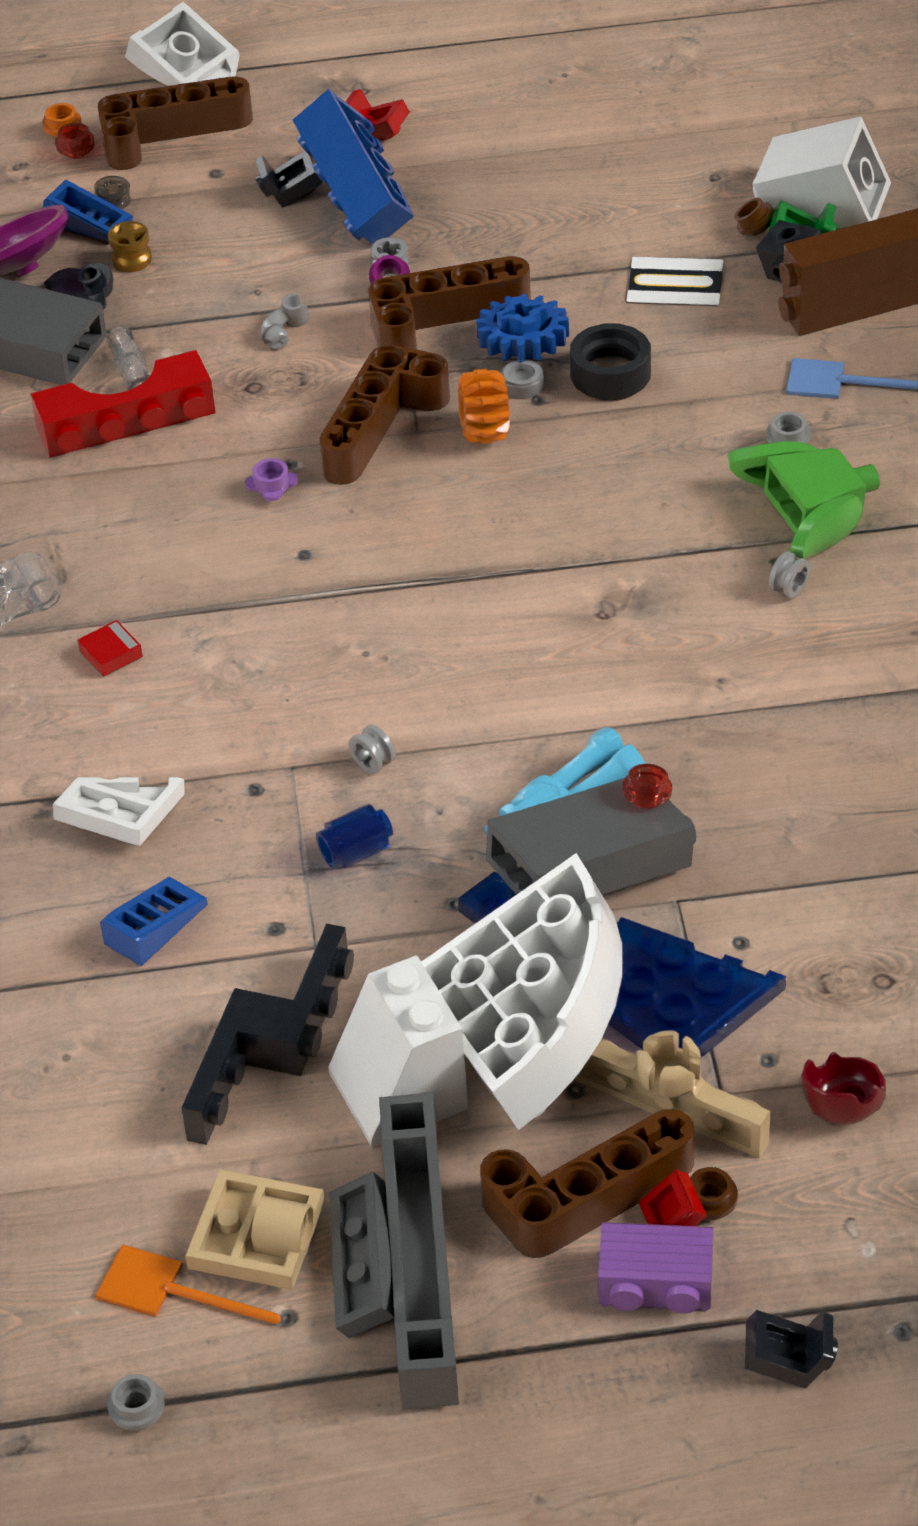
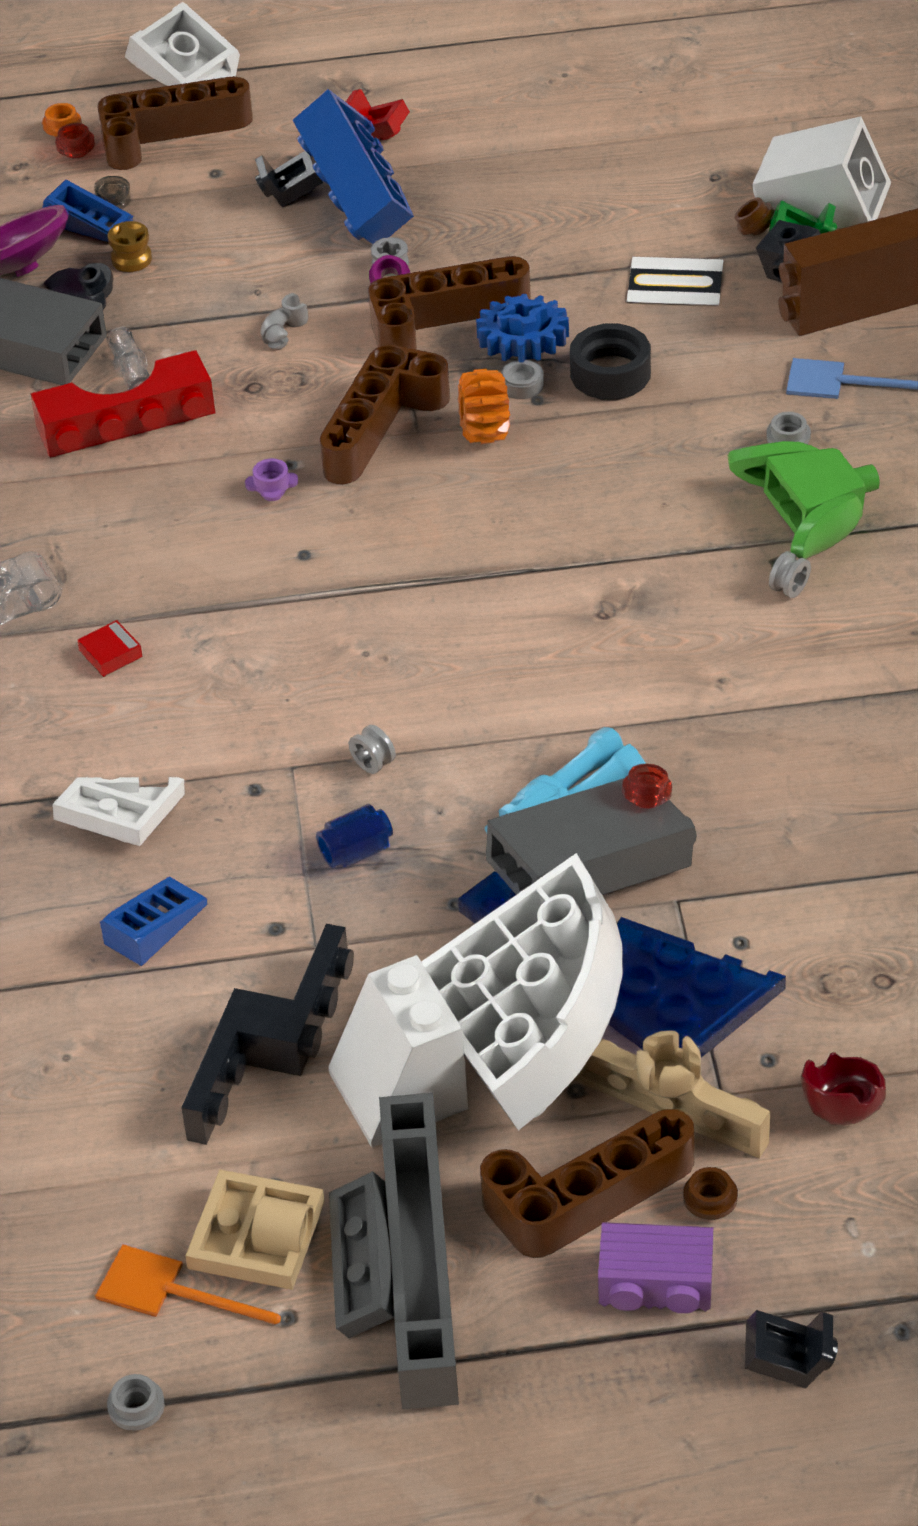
red tile [638,1169,707,1226] -> none

